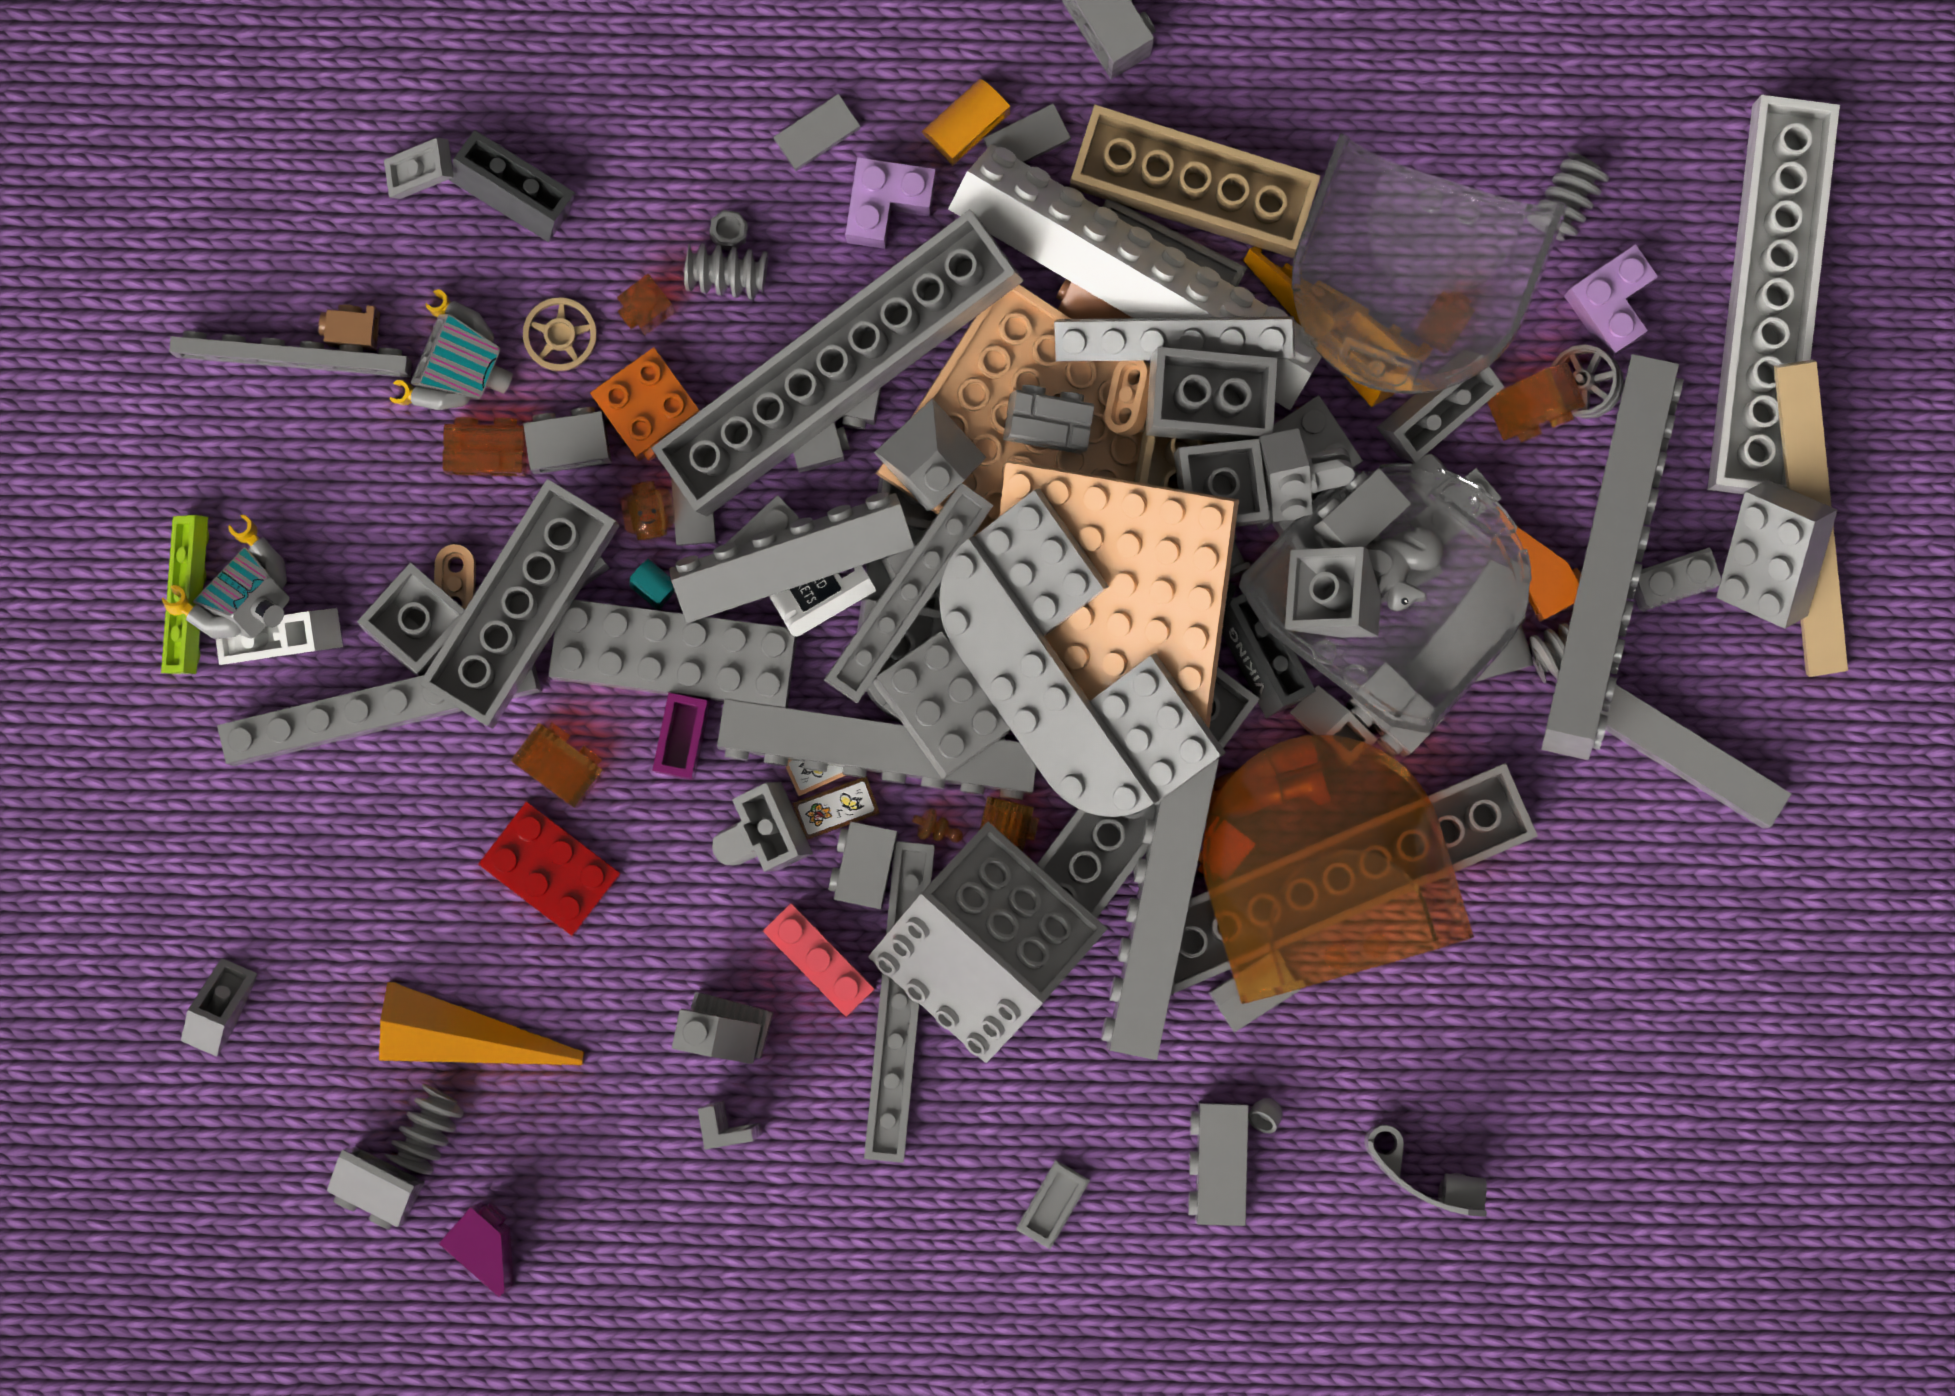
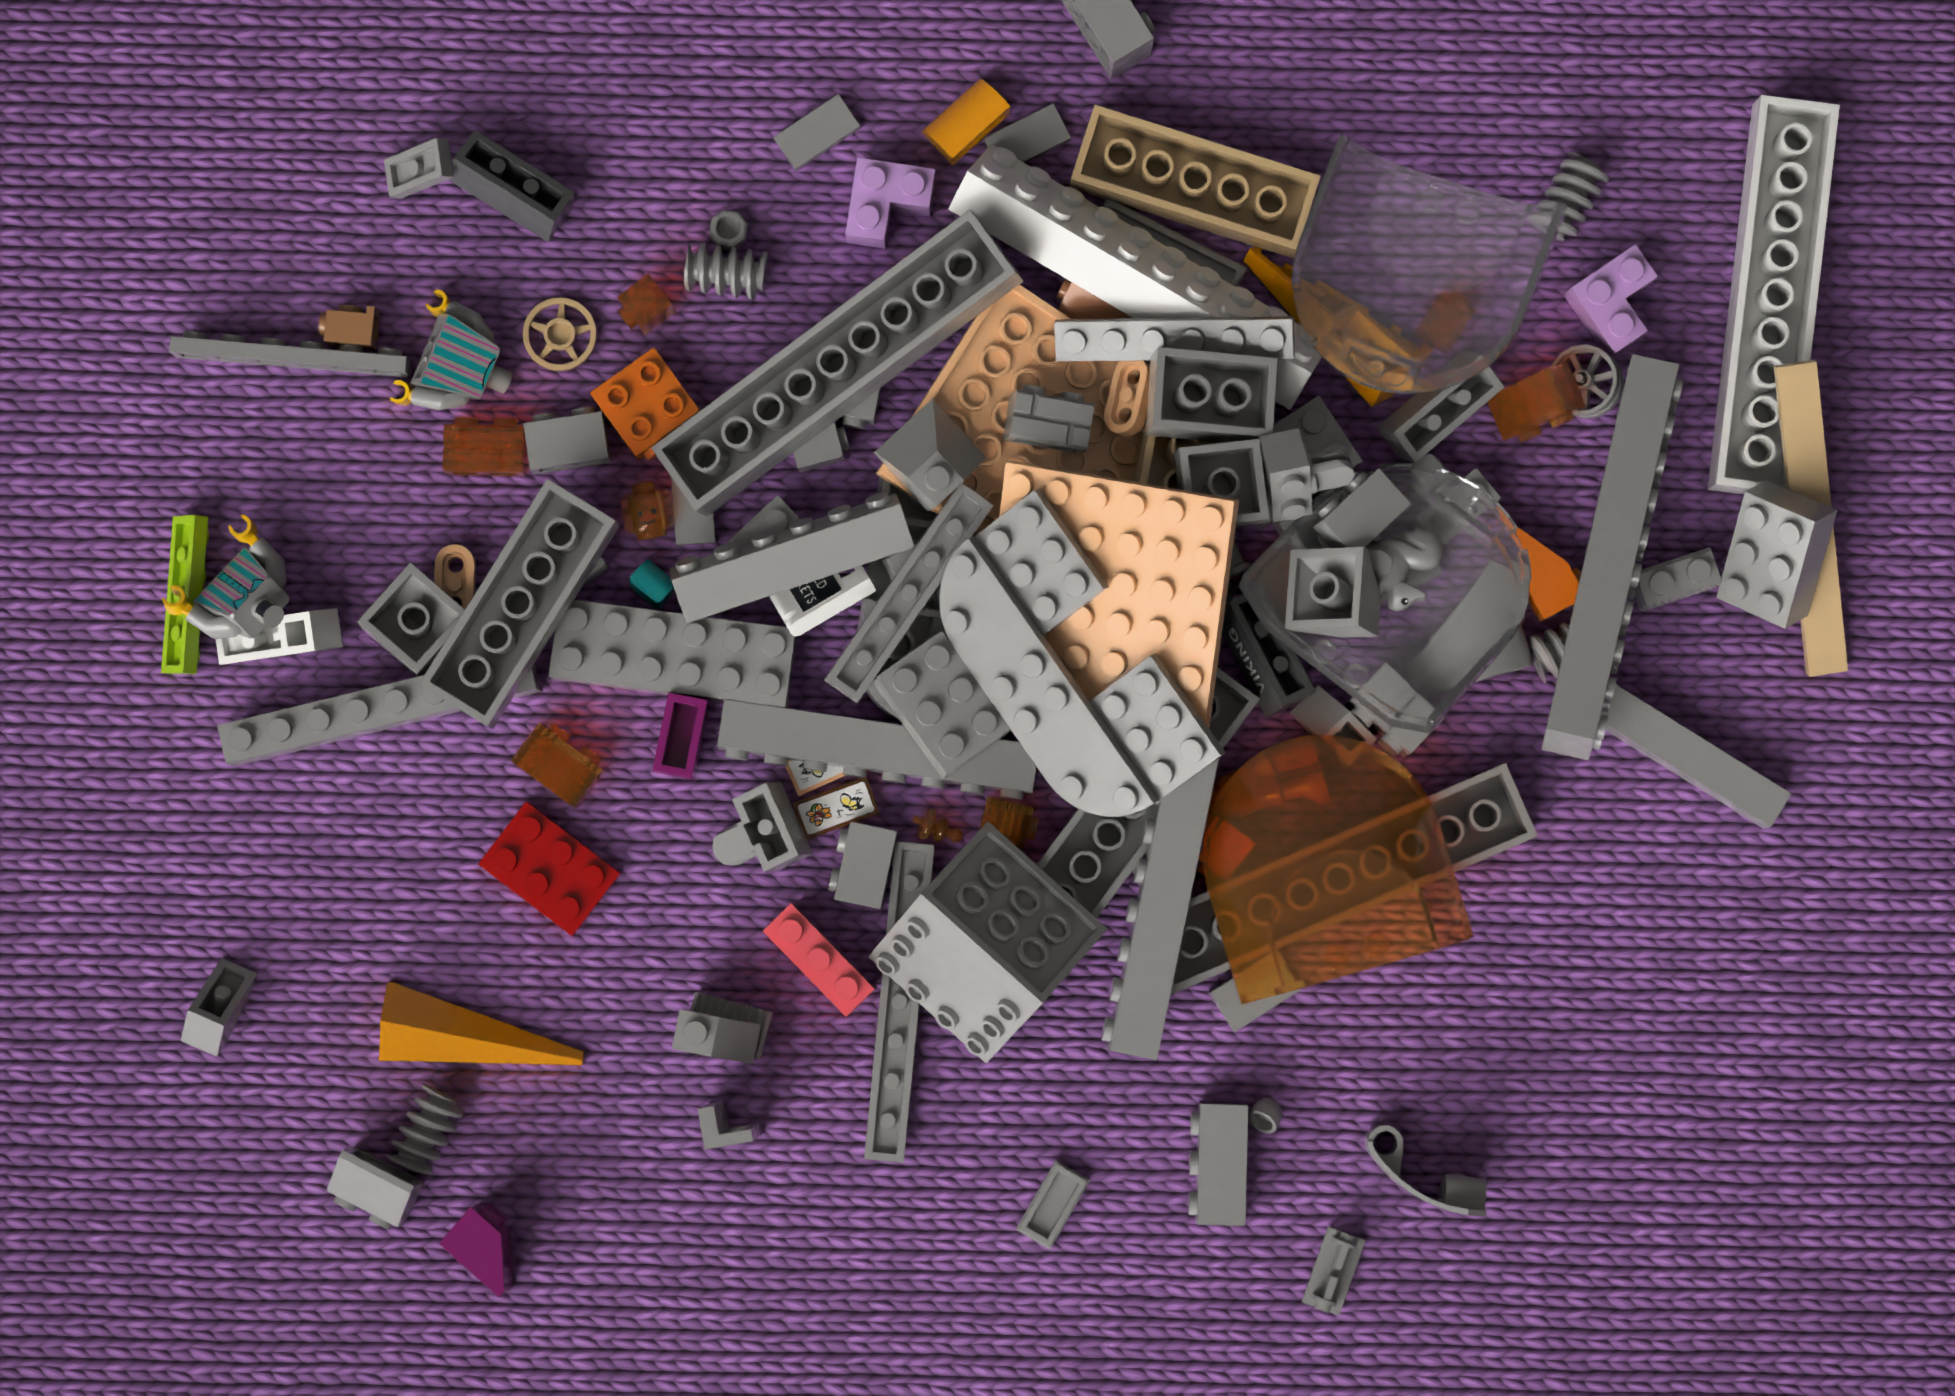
none -> light grey hinge [1301,1227,1366,1315]

